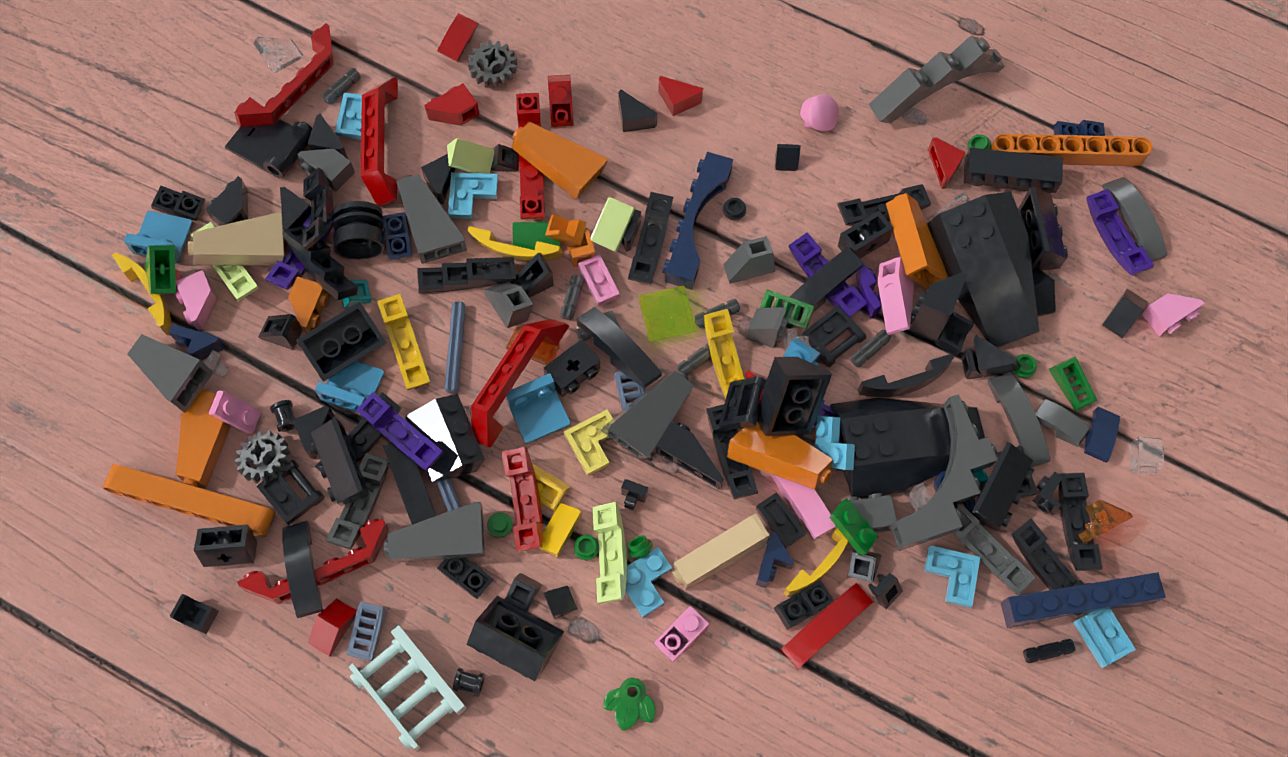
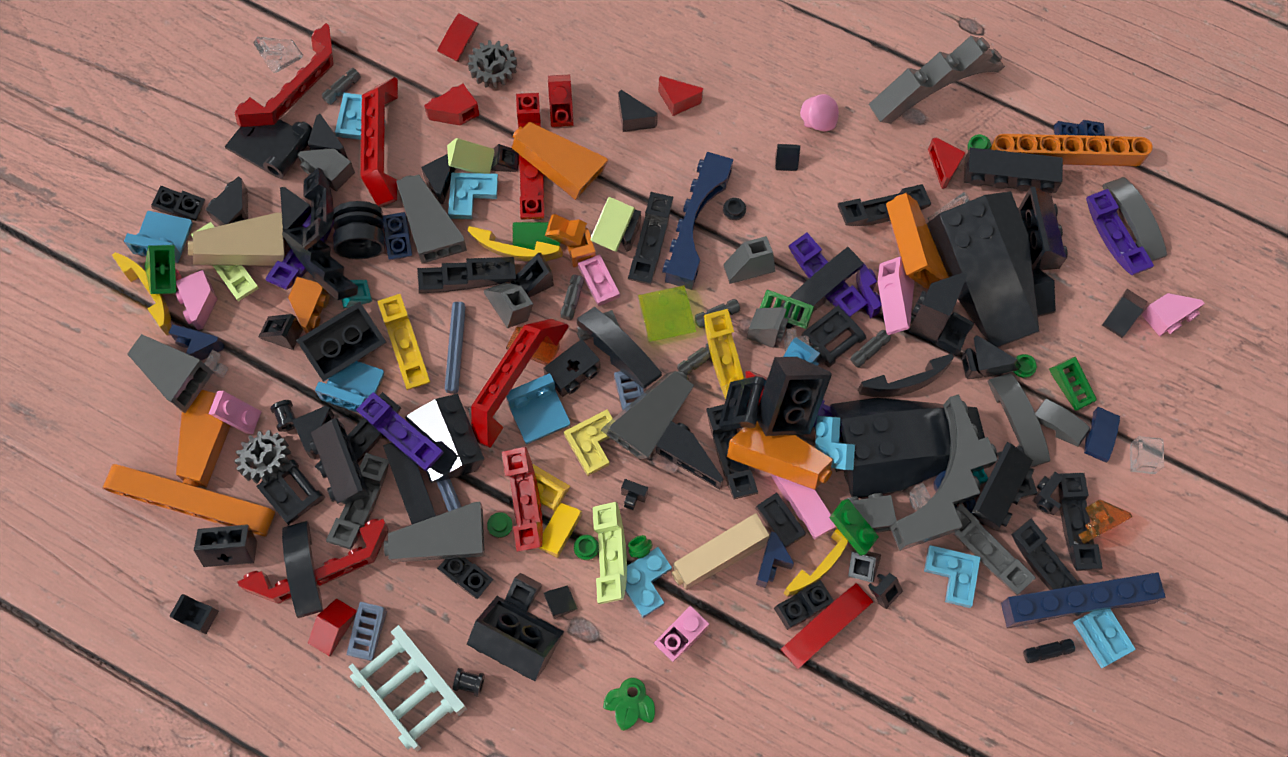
black brick [838,211,893,259] -> none

